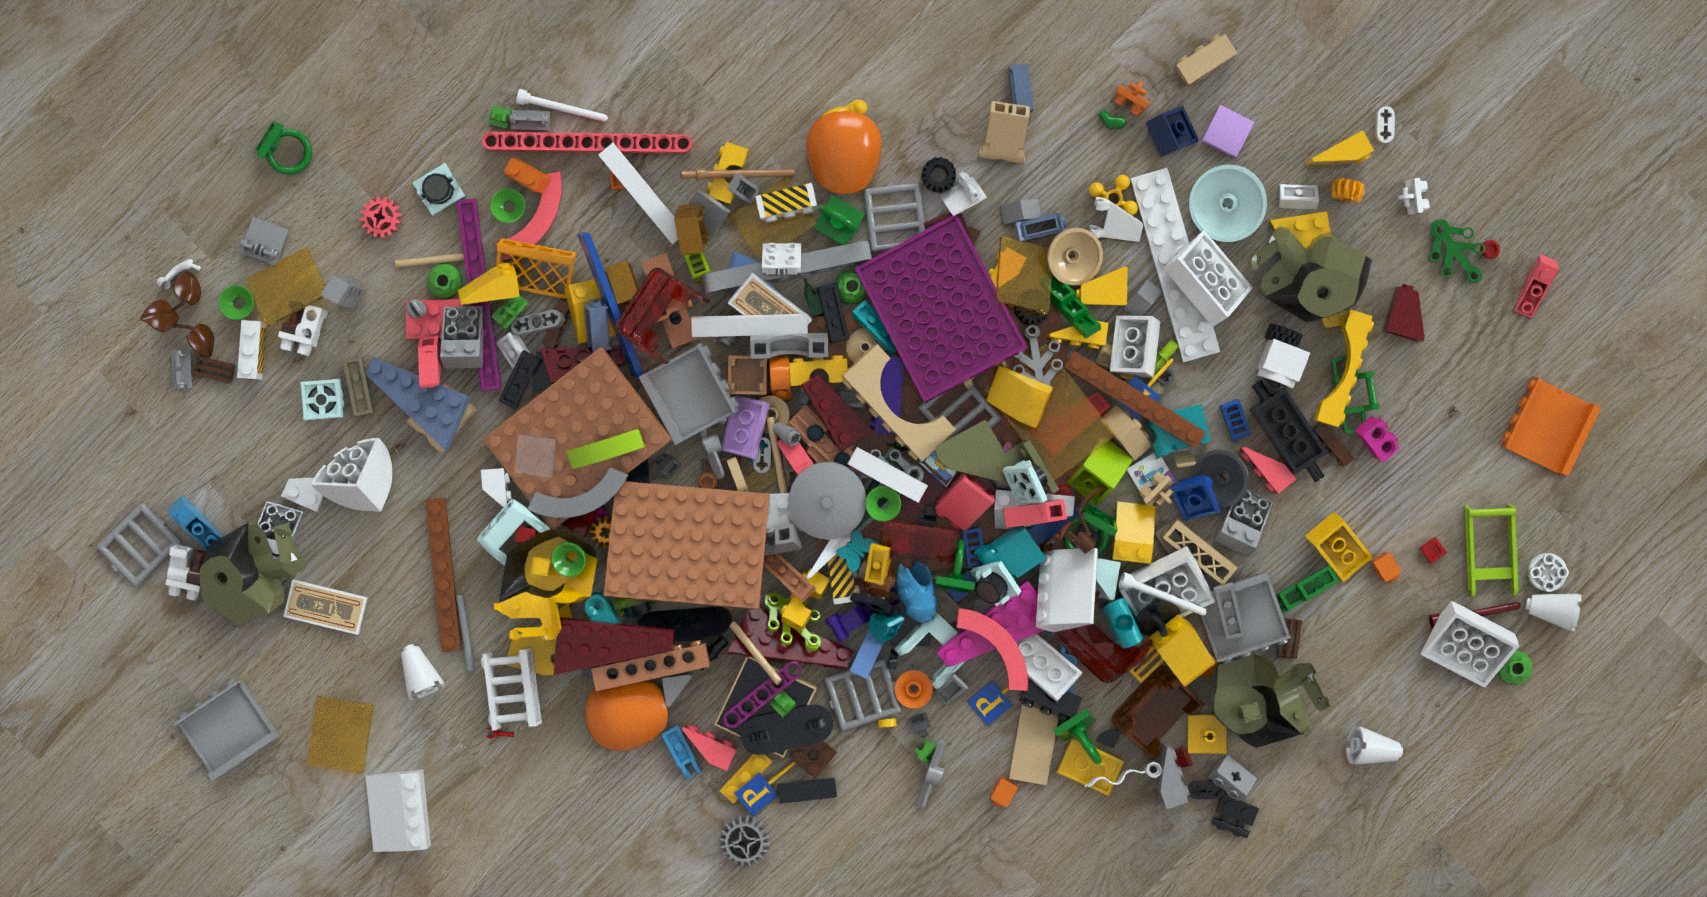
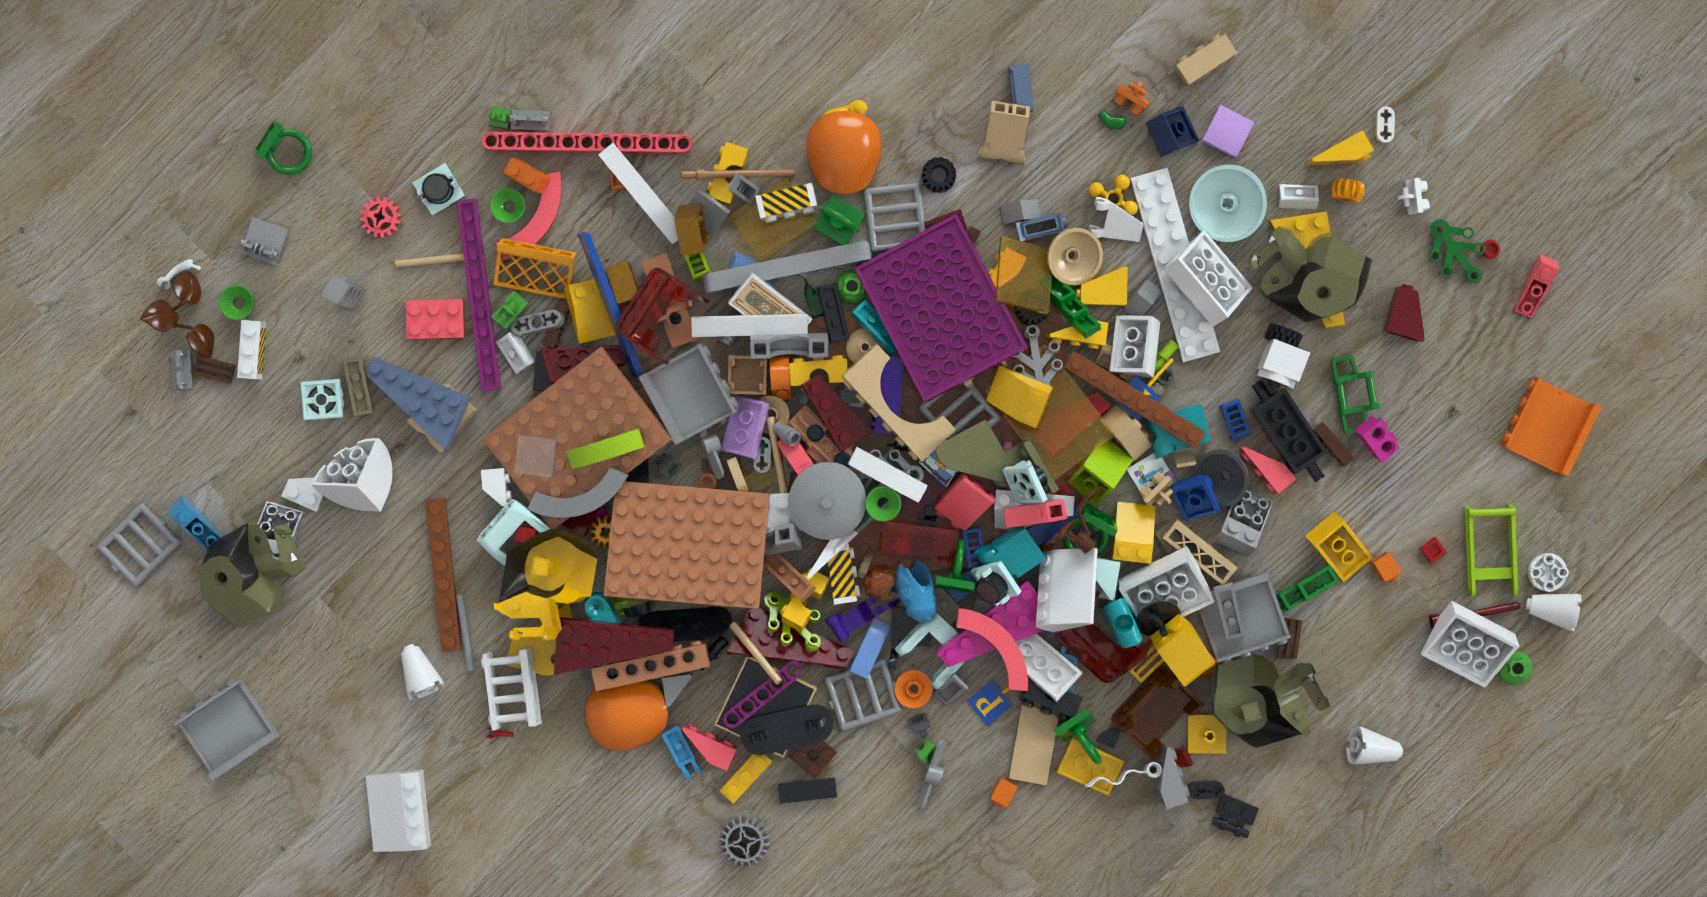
white hips [165,544,207,601] -> none
clear yellow piece [246,247,326,327] -> none
white hips [278,301,328,356] -> none
tile [283,579,368,635] -> none
clear yellow piece [307,696,374,774] -> none
light grey arm [406,299,427,319] -> none
coral slope [418,336,442,388] -> none
bright green piece [427,264,463,299] -> none
light grey slope [440,306,483,368] -> none
yellow slope [458,263,519,305] -> none
black tile [499,350,540,410] -> none
white piece [516,89,608,122] -> none
bright green piece [551,542,587,577] -> none
sand blue window [584,299,612,353] -> none
blue piece [734,761,796,816] -> none
white hinge [762,243,801,275] -> none
bright green tile [769,690,796,718] -> none
teal piece [836,529,878,573] -> none
black plate [850,592,899,617] -> none
yellow slope [864,543,891,585] -> none
teal slope [867,613,904,645] -> none
yellow tile [877,718,897,728] -> none
white hinge [939,172,987,216] -> none
white piece [1118,572,1206,616] -> none
light grey brick [1208,754,1257,801] -> none
yellow arch [1313,310,1374,427] -> none

